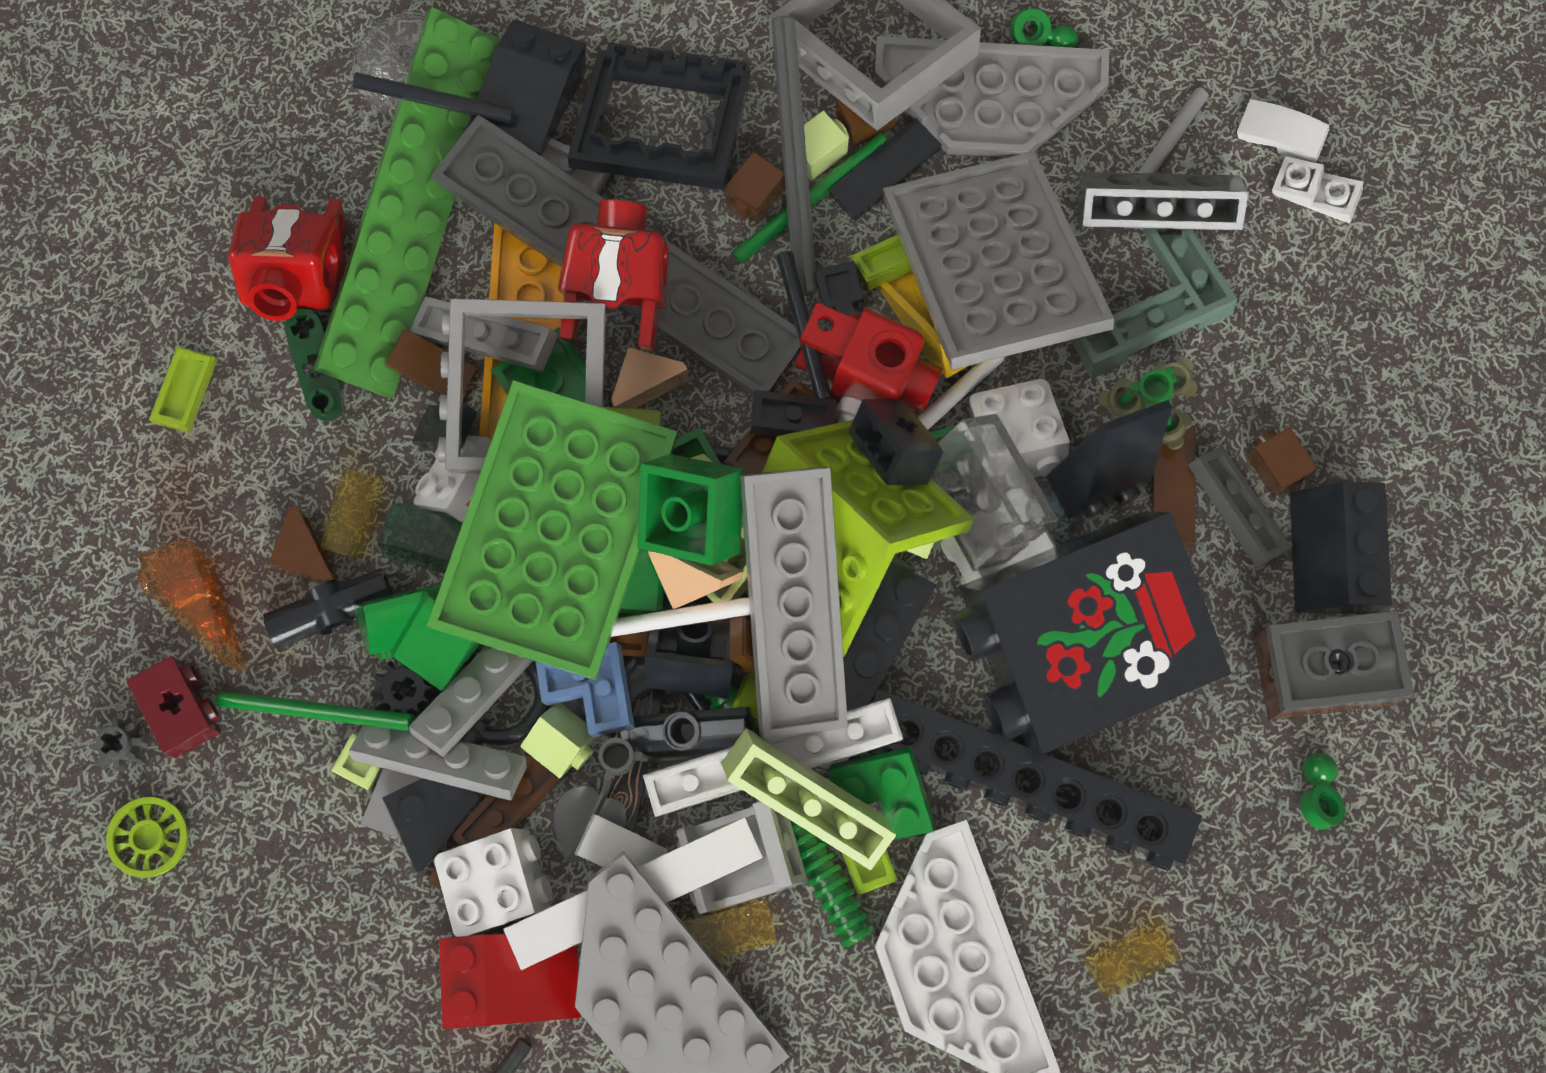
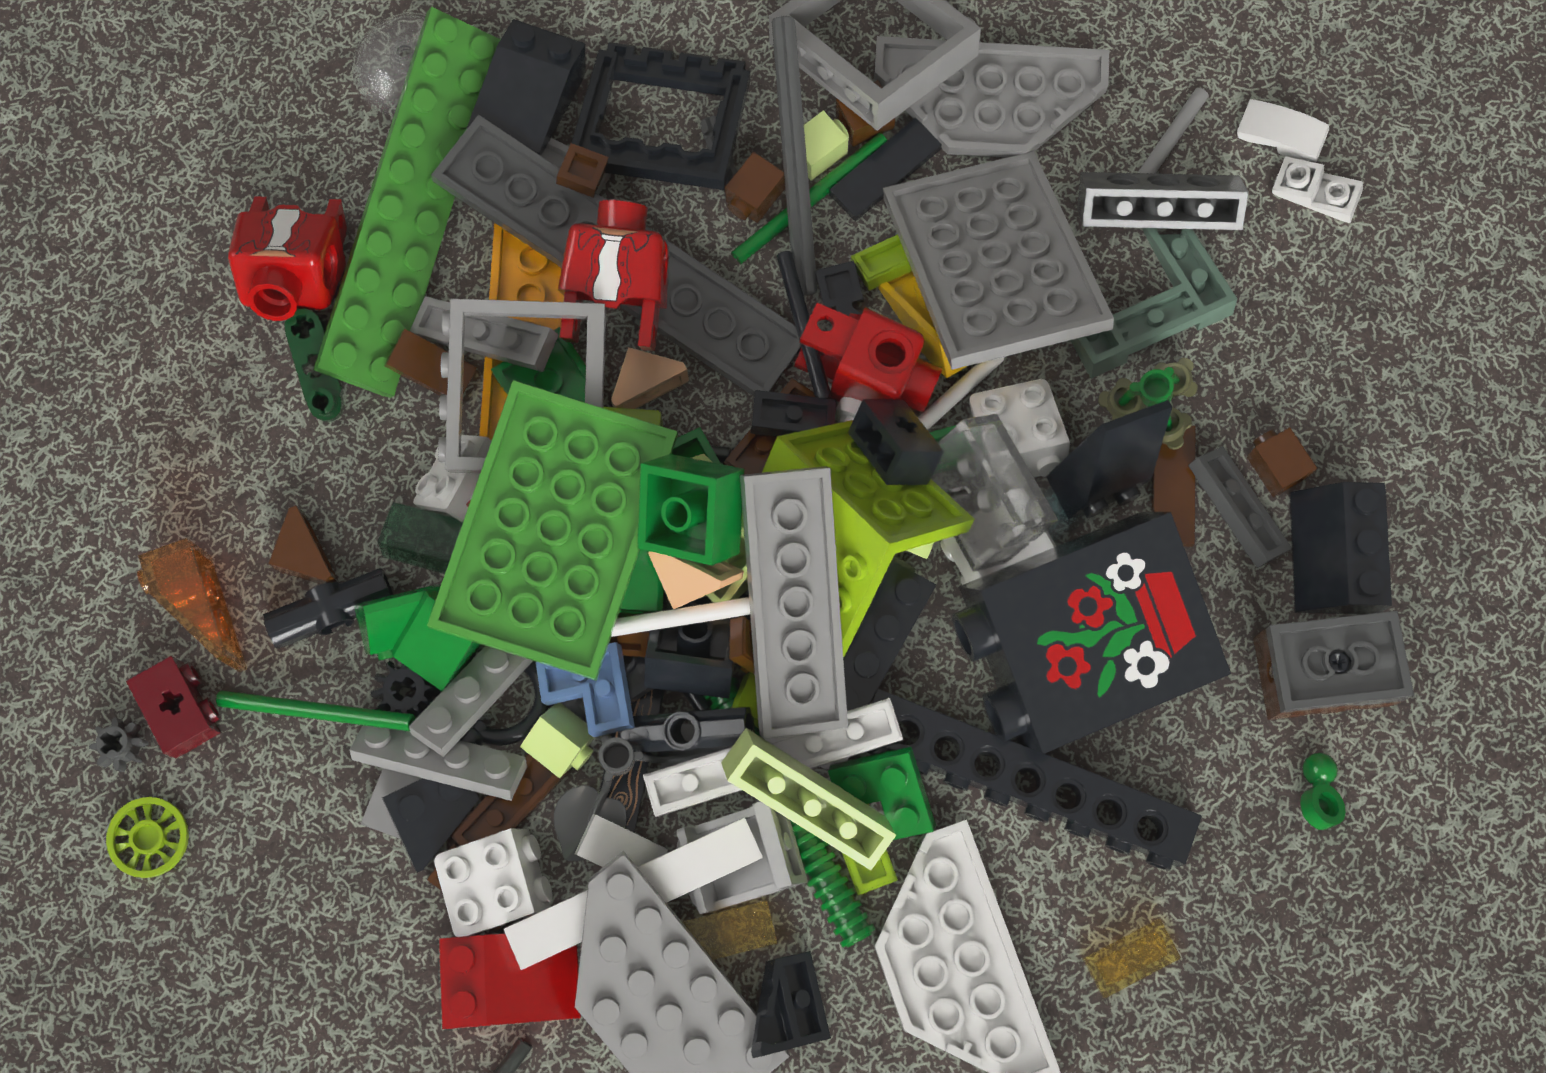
lime tile [149,346,217,433] -> none
clear yellow plate [320,468,385,560] -> none
yellowish green tile [331,733,382,791] -> none
black bar [353,72,514,124] -> none
black tile [412,405,478,448] -> none
green plate [1010,9,1079,48] -> none
none -> reddish brown plate [556,143,609,198]
none -> black wing [751,951,831,1058]

